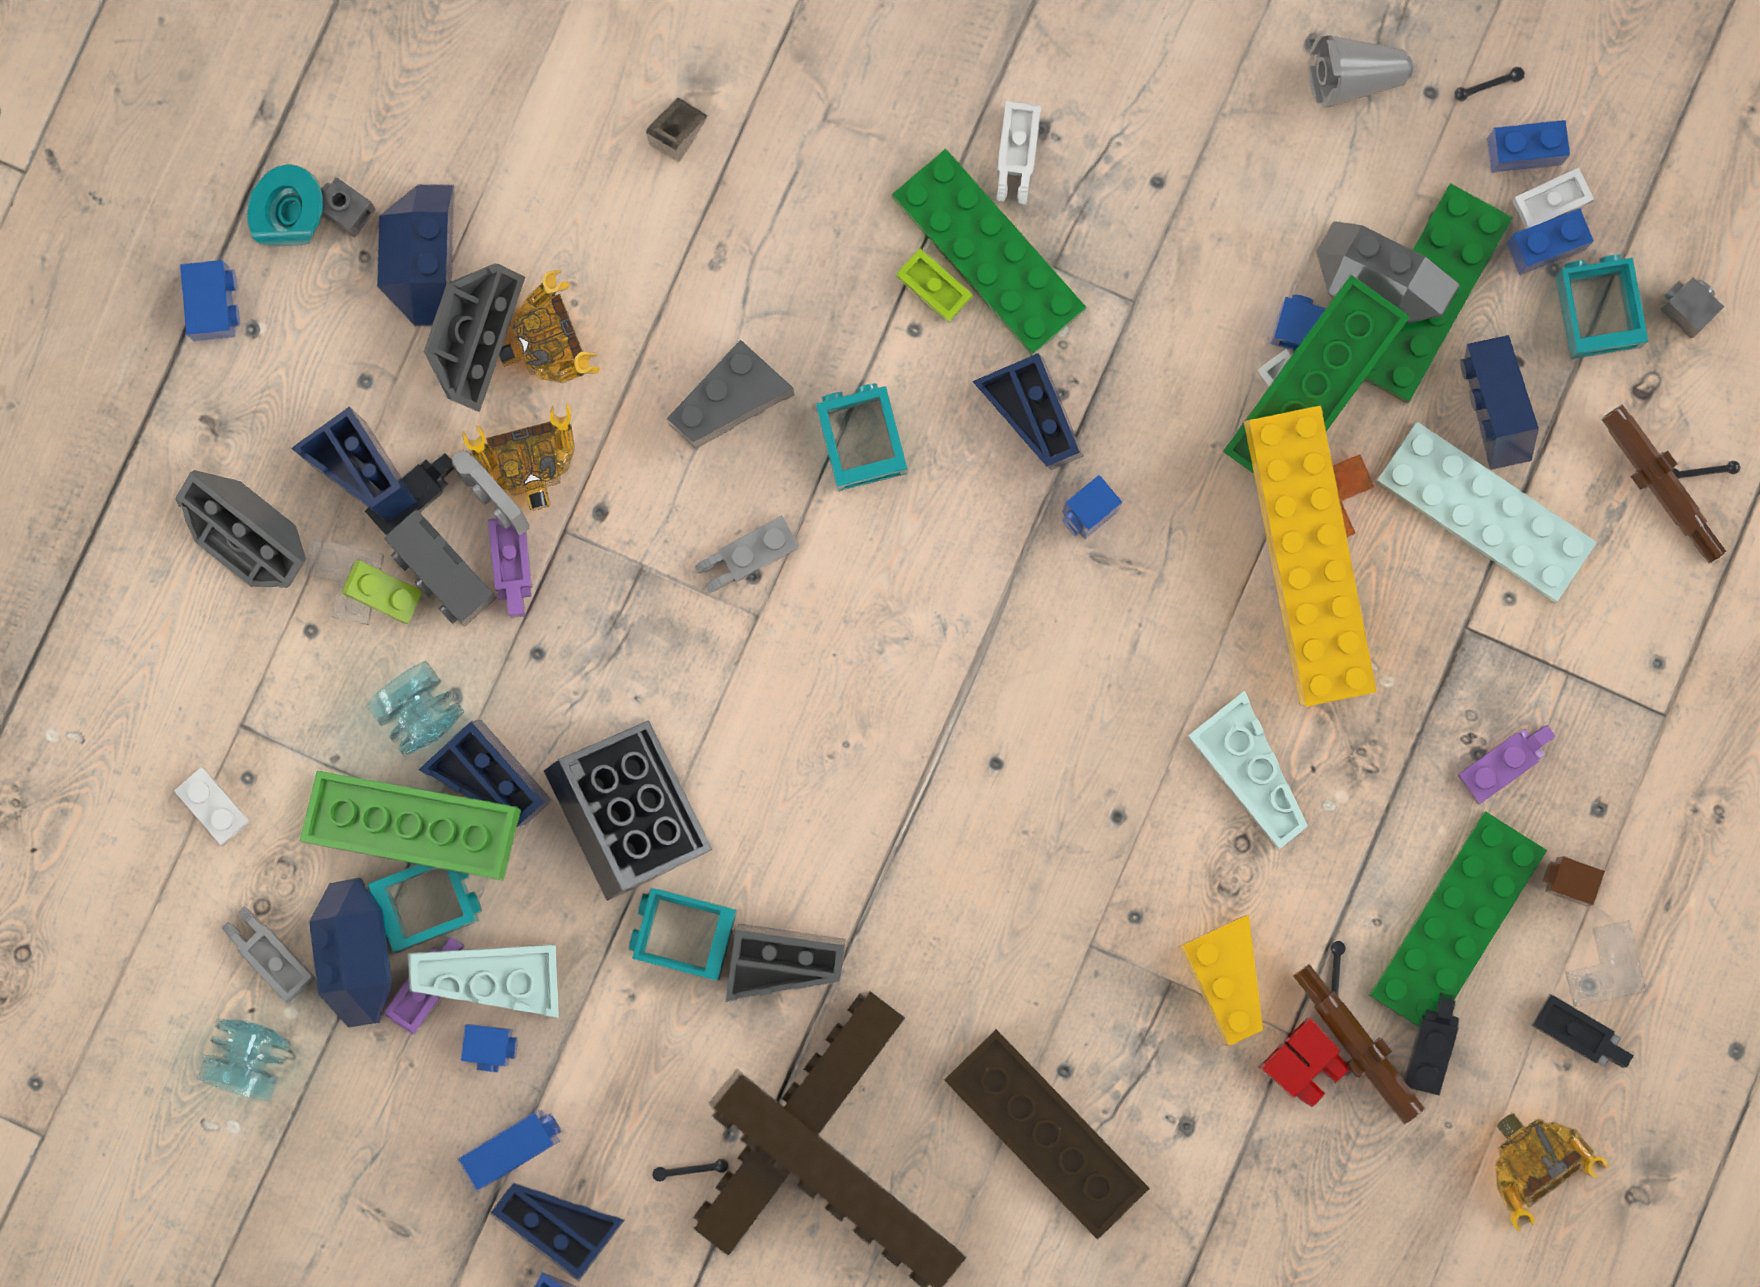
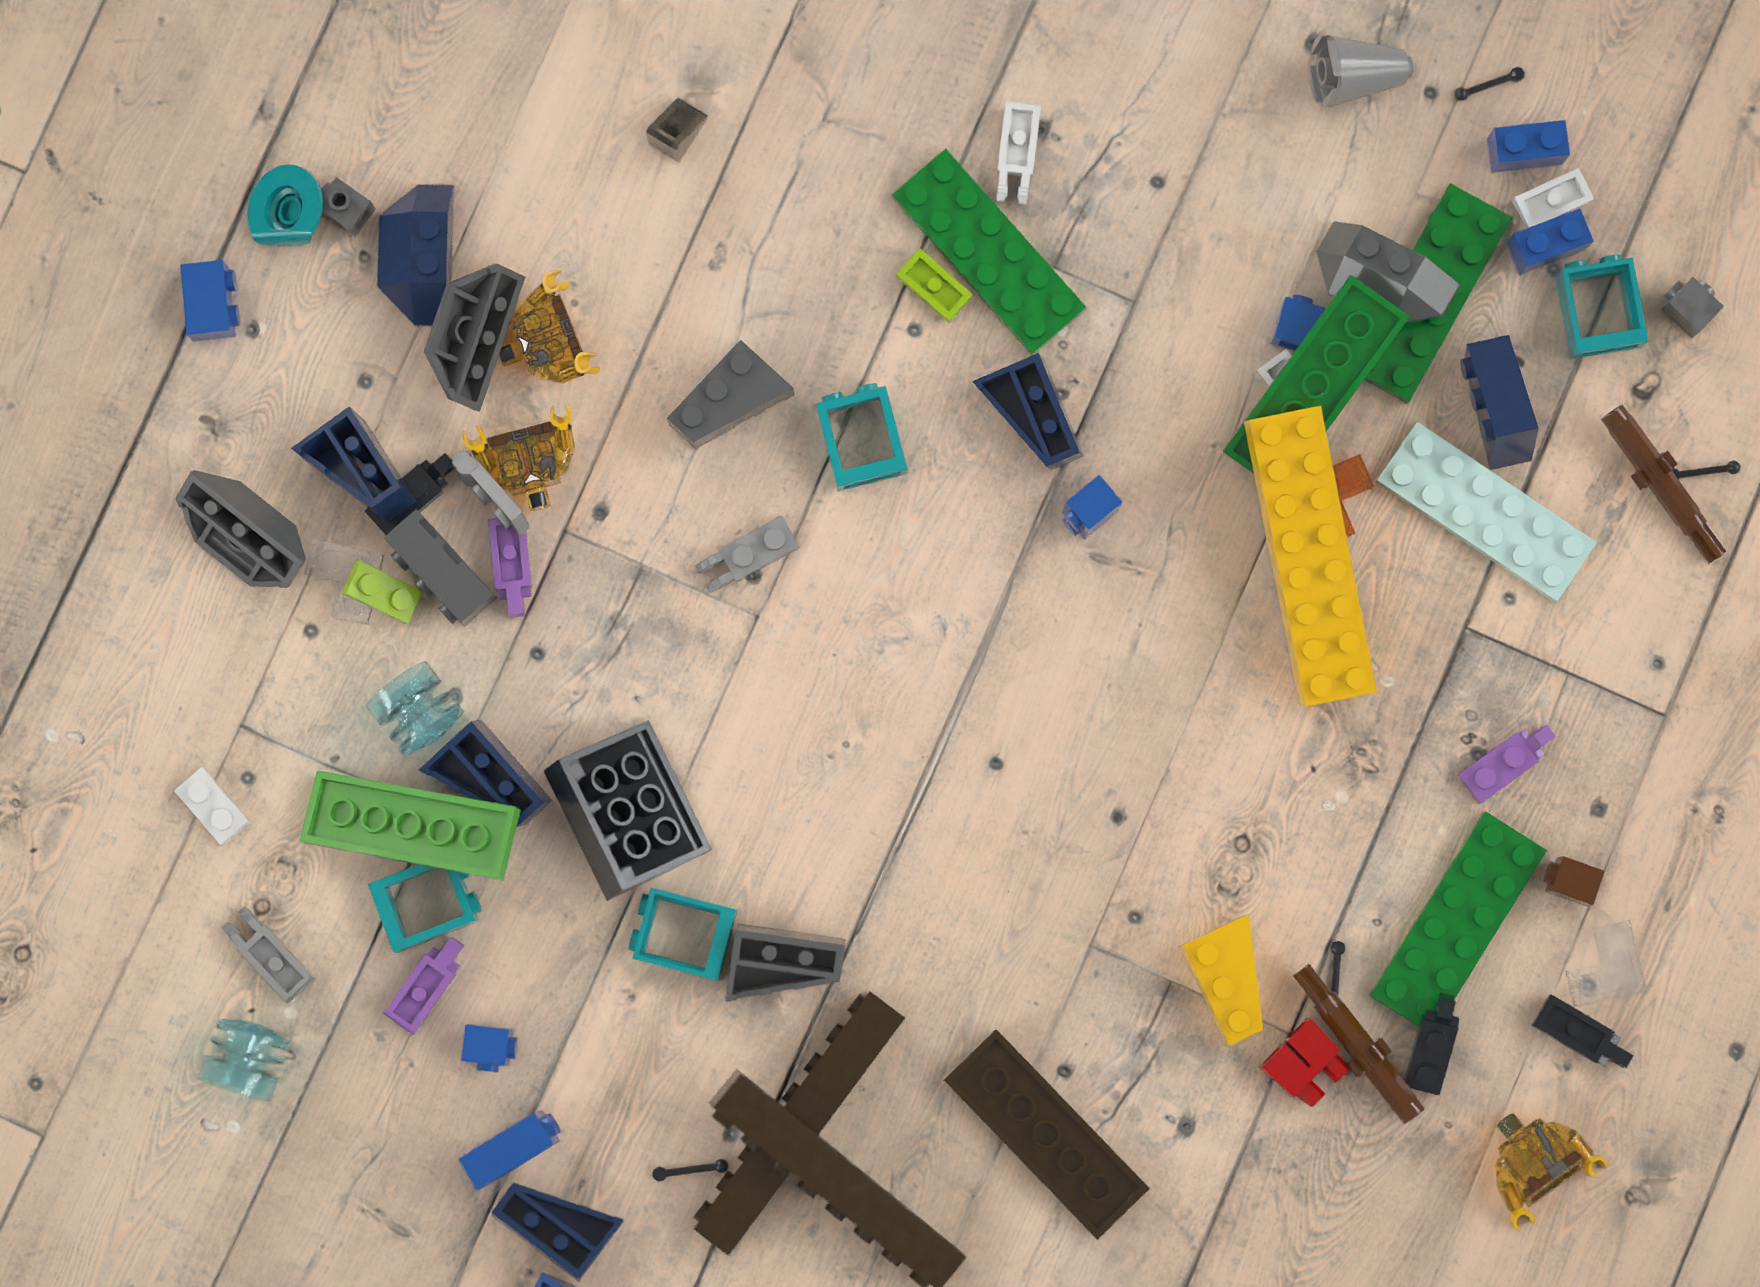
dark blue wedge [309,878,392,1028] -> none
light aqua wing [408,944,559,1018] -> none
light aqua wing [1187,691,1308,850] -> none

